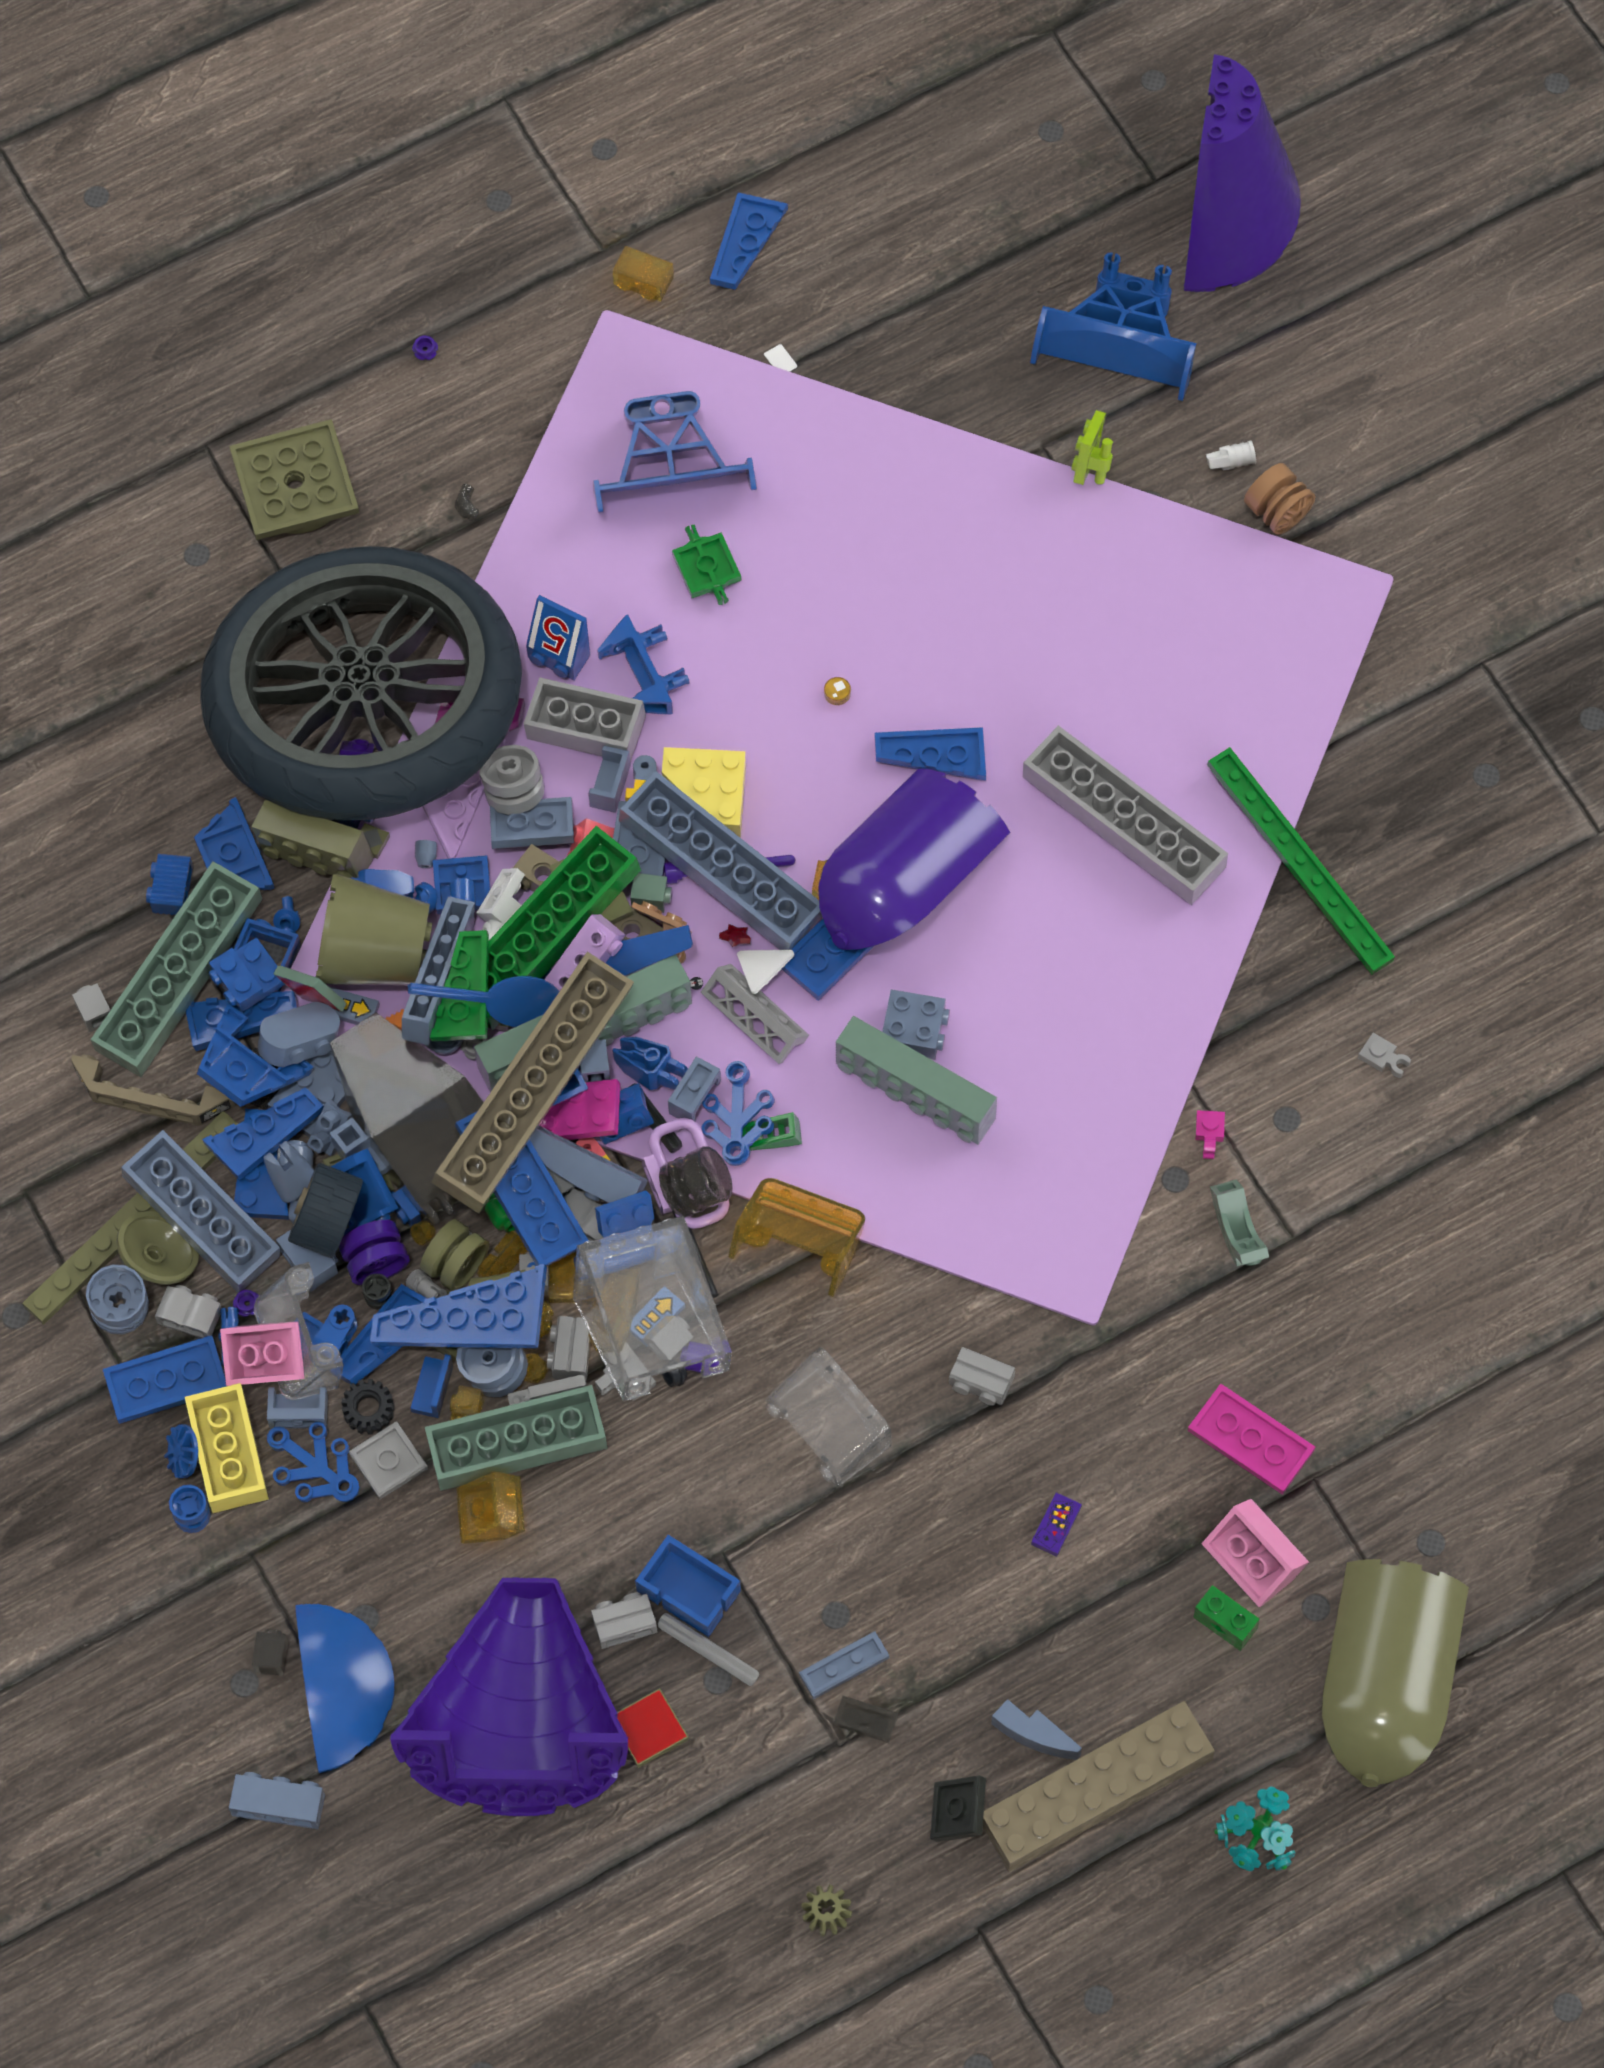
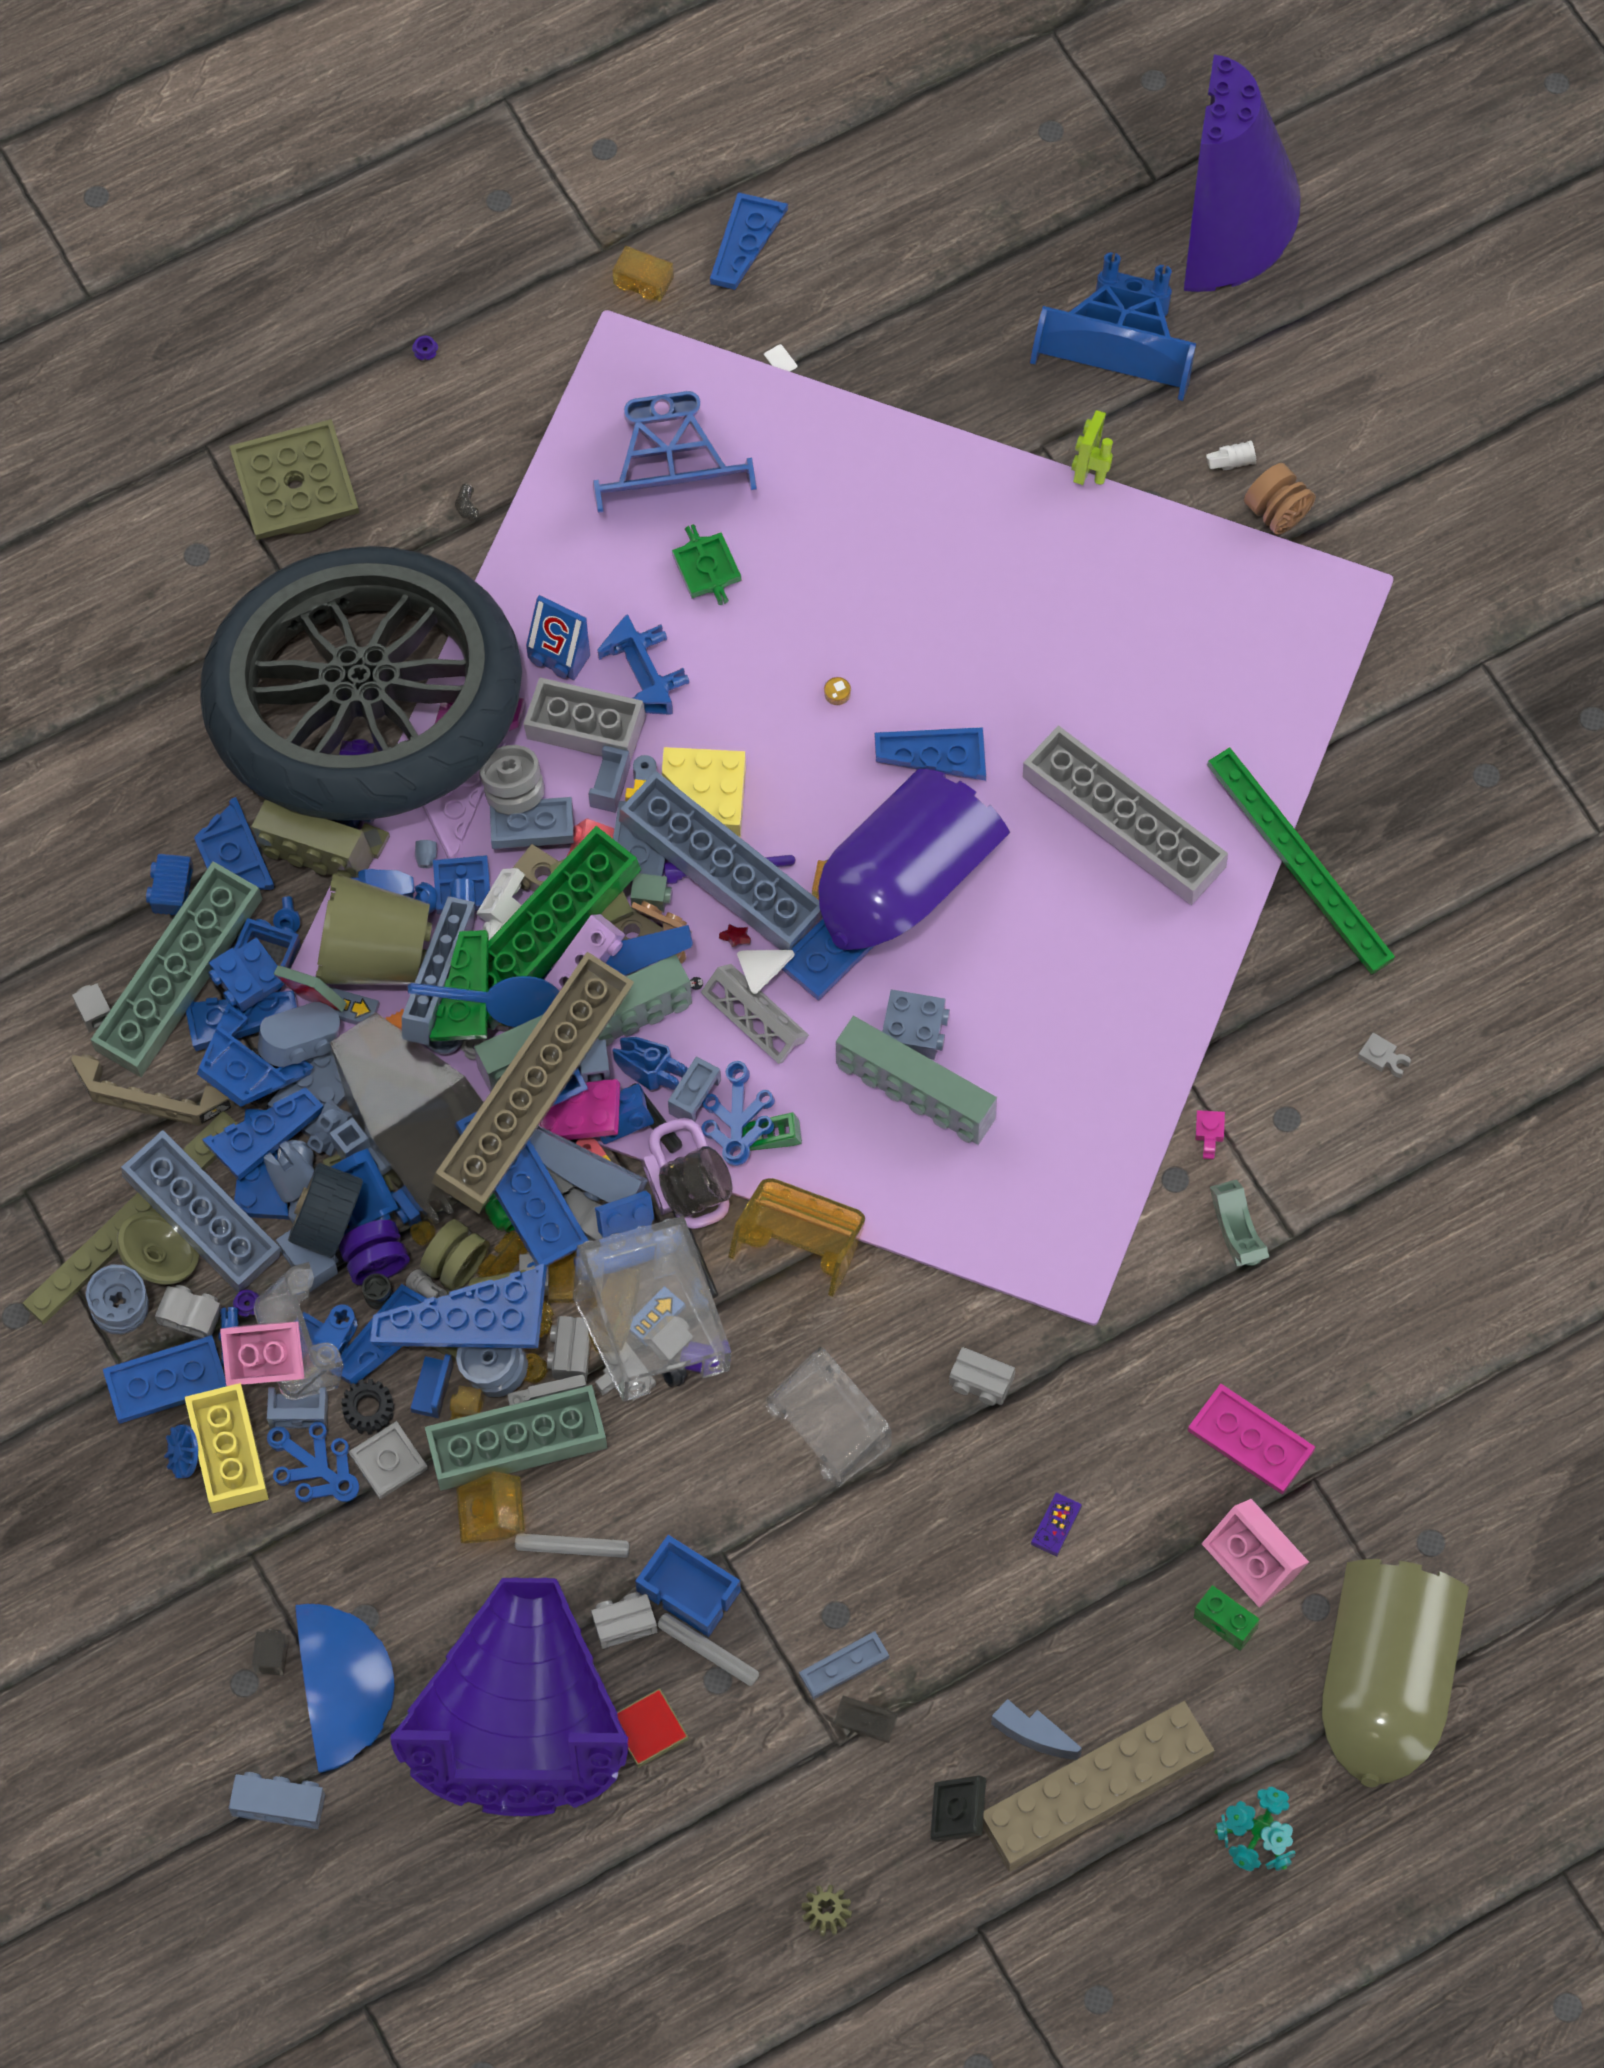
blue wheel [169,1485,211,1533] -> none
none -> light grey axle [515,1533,629,1558]

